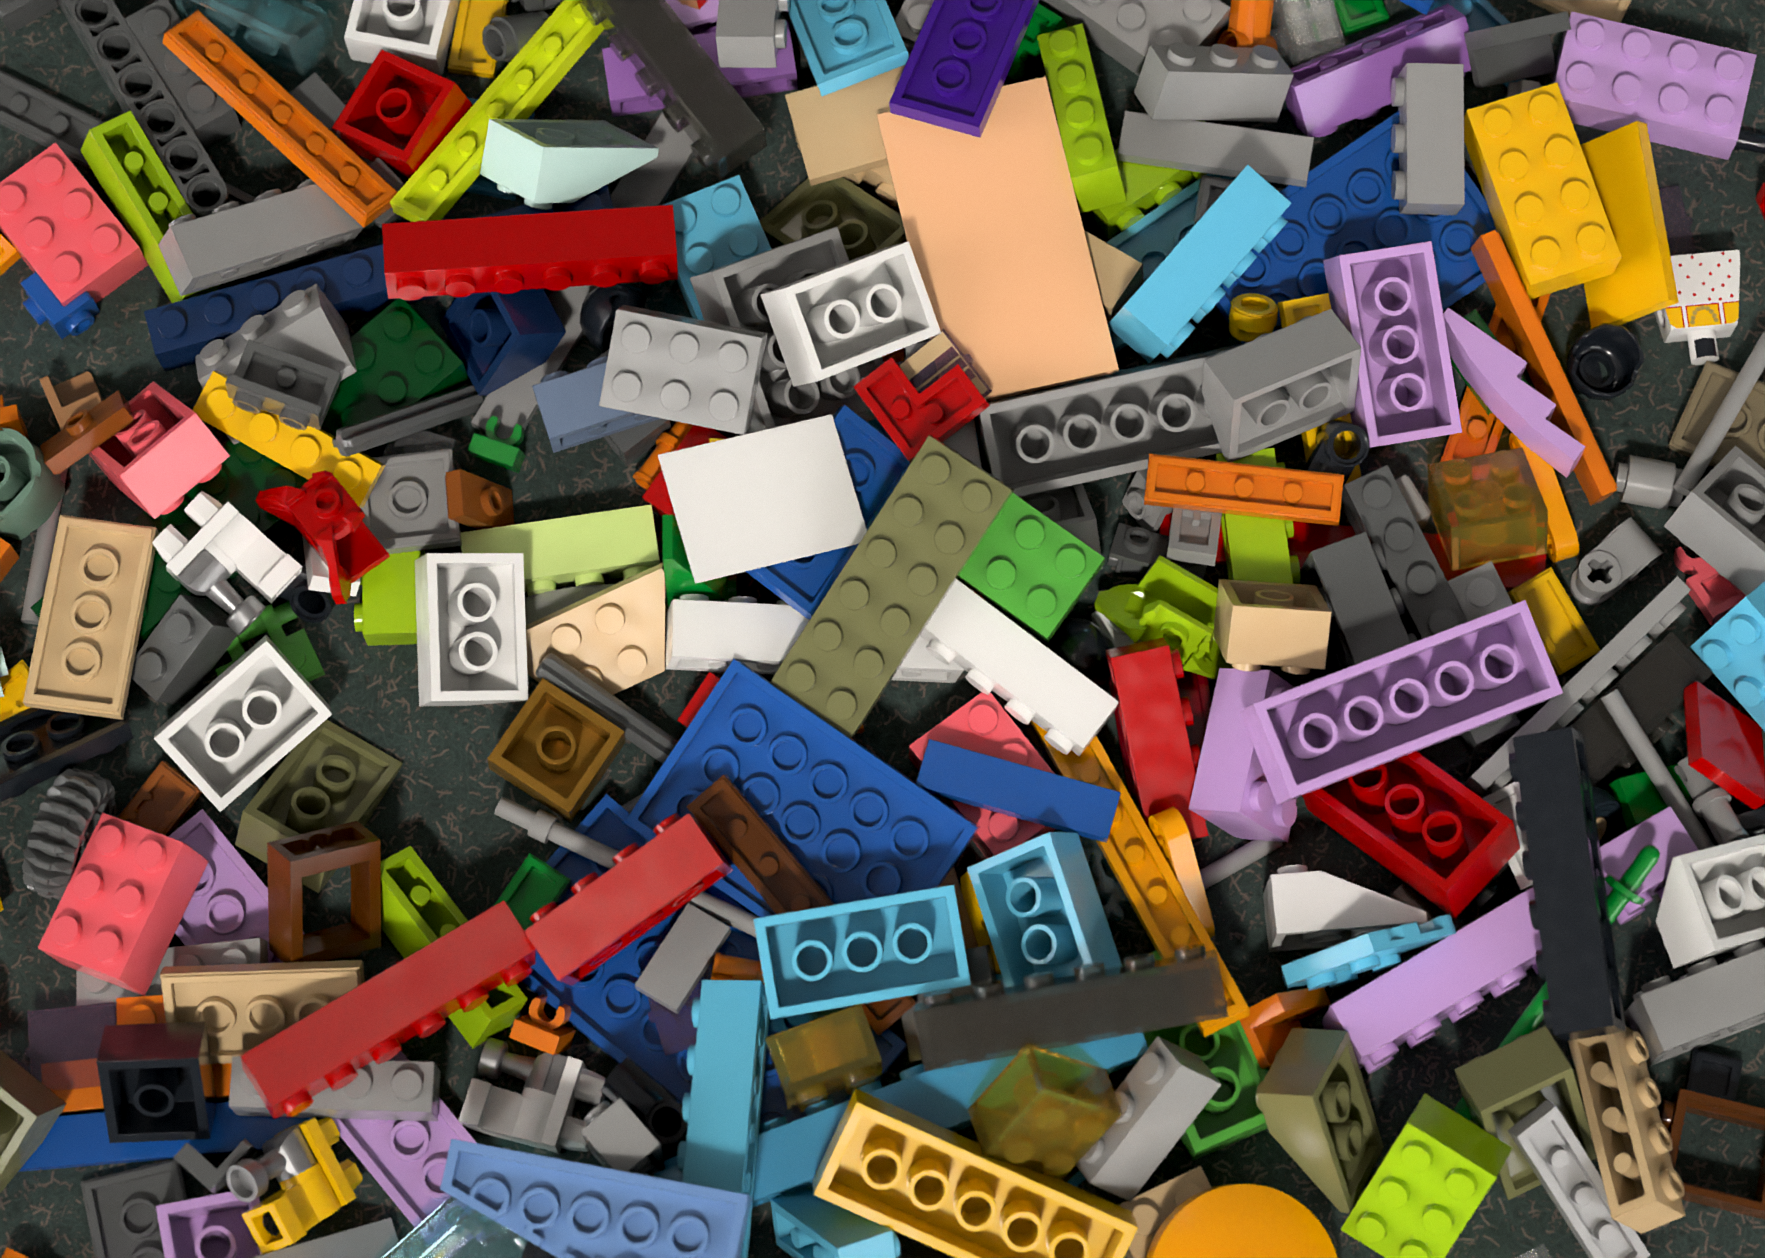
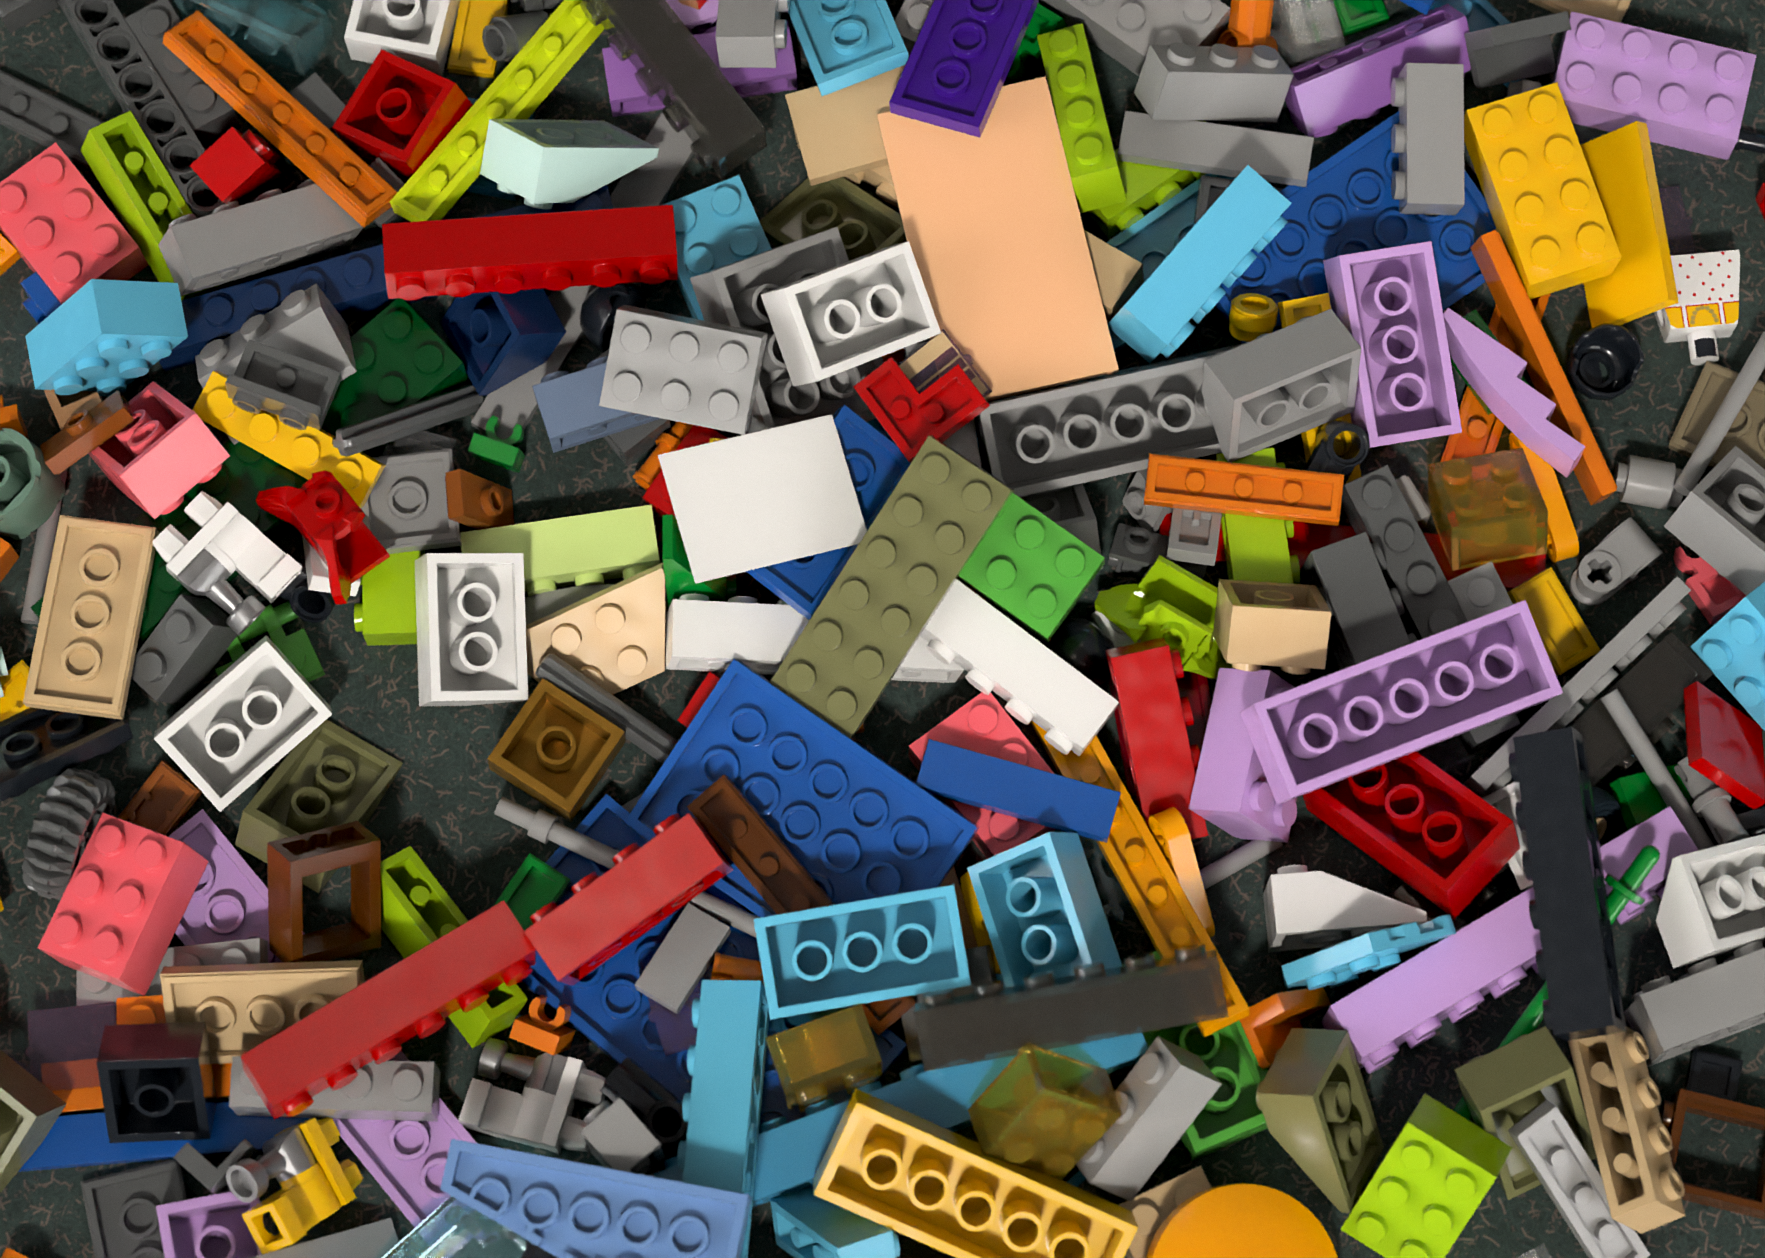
none -> medium azure brick [25,279,188,397]
none -> red slope [189,127,282,204]

